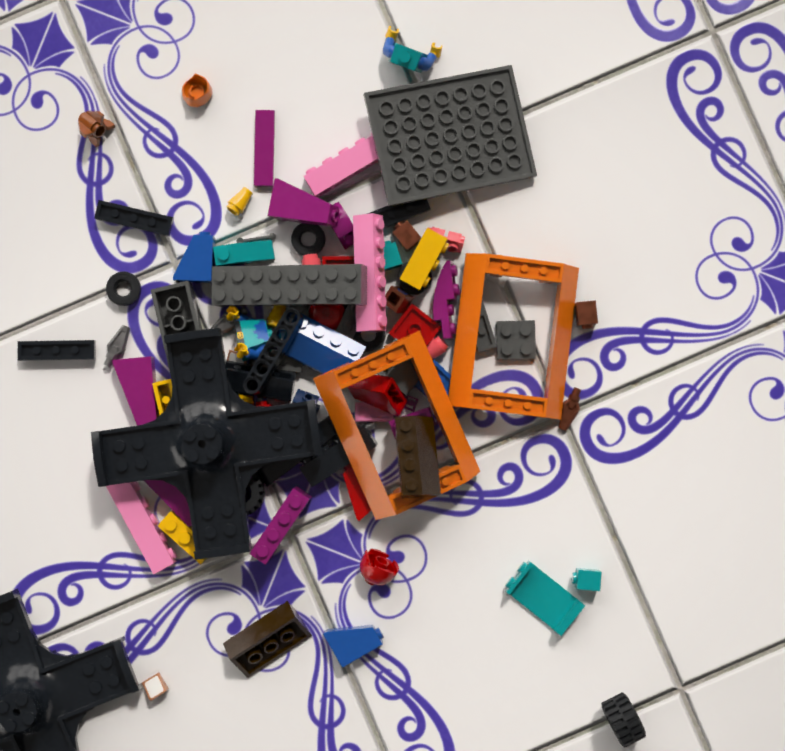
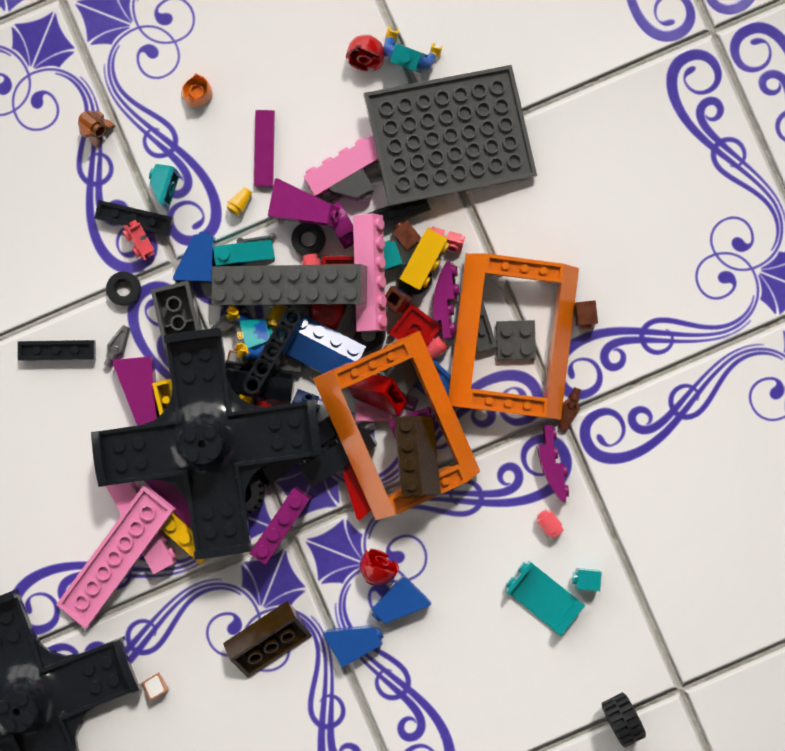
none -> bright pink plate [56,485,176,629]
none -> coral hinge [122,220,155,260]
none -> teal slope [149,164,180,210]
none -> dark grey slope [329,169,374,201]
none -> red cylinder [345,35,384,71]
none -> blue slope [371,574,431,623]
none -> coral brick [536,509,564,539]
none -> magenta slope [537,425,569,502]

